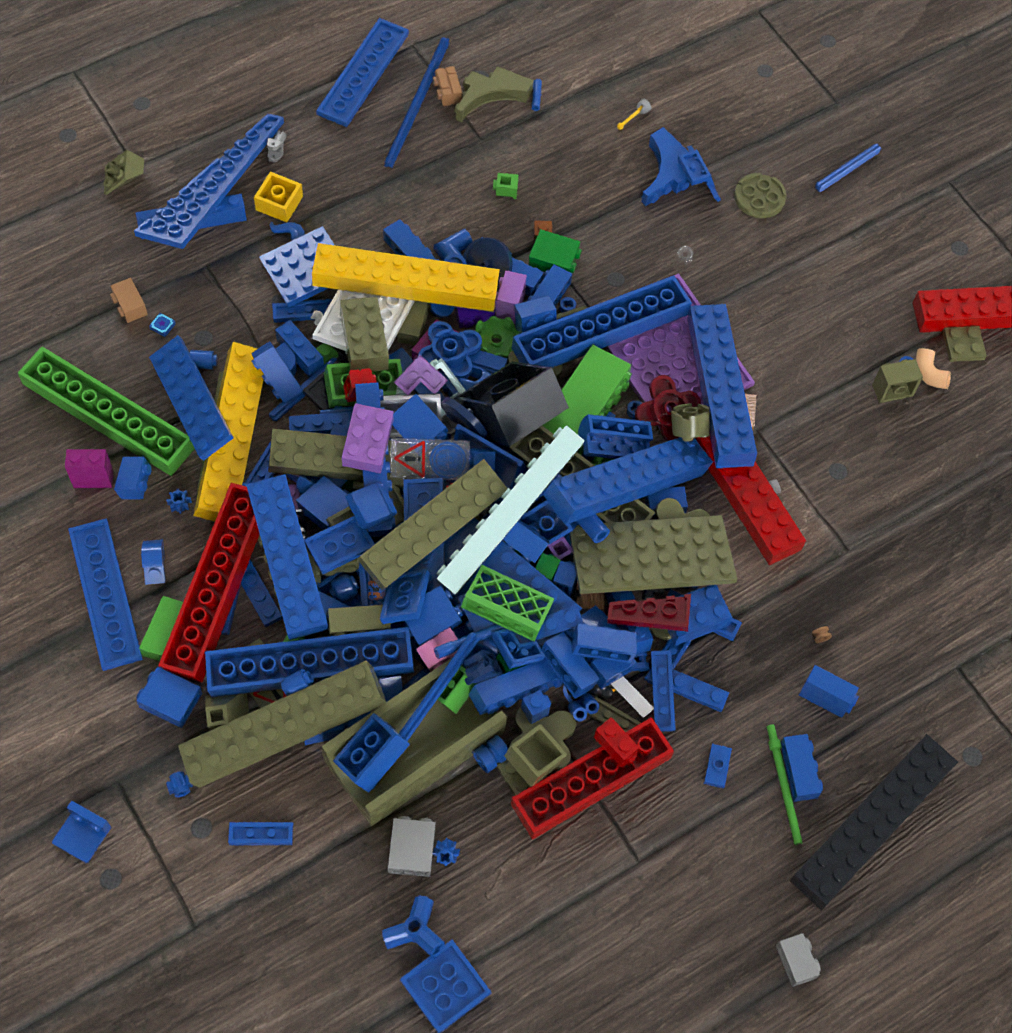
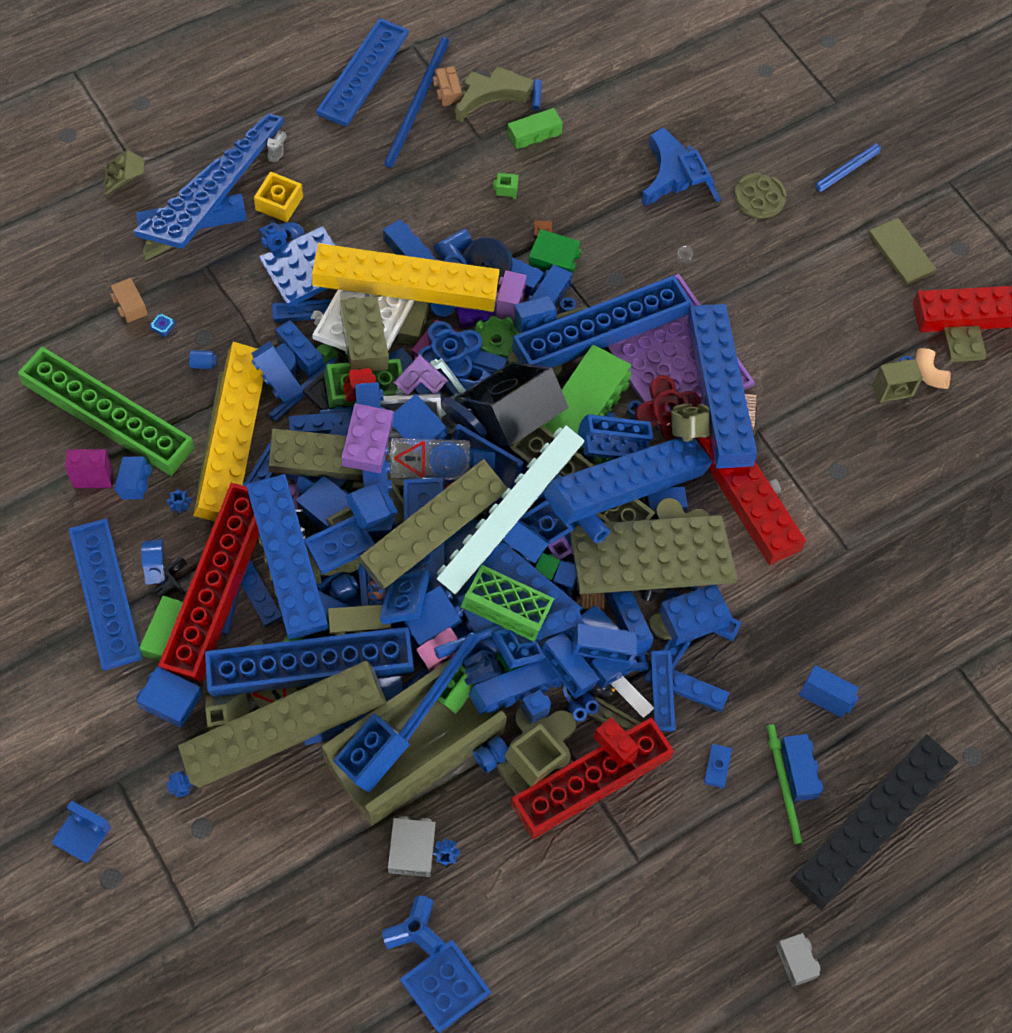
blue plate [149,335,234,461] -> none
blue plate [228,822,293,845] -> none
blue brick [281,669,313,696] -> none
dark red wing [607,594,691,632] -> none
hinge [617,99,651,129] -> none
medium nougat bush [812,626,832,643] -> none
none -> olive tile [143,240,173,260]
none -> black bracket [154,556,187,599]
none -> blue brick [259,222,287,252]
none -> bright green brick [507,108,563,149]
none -> olive tile [868,218,937,286]

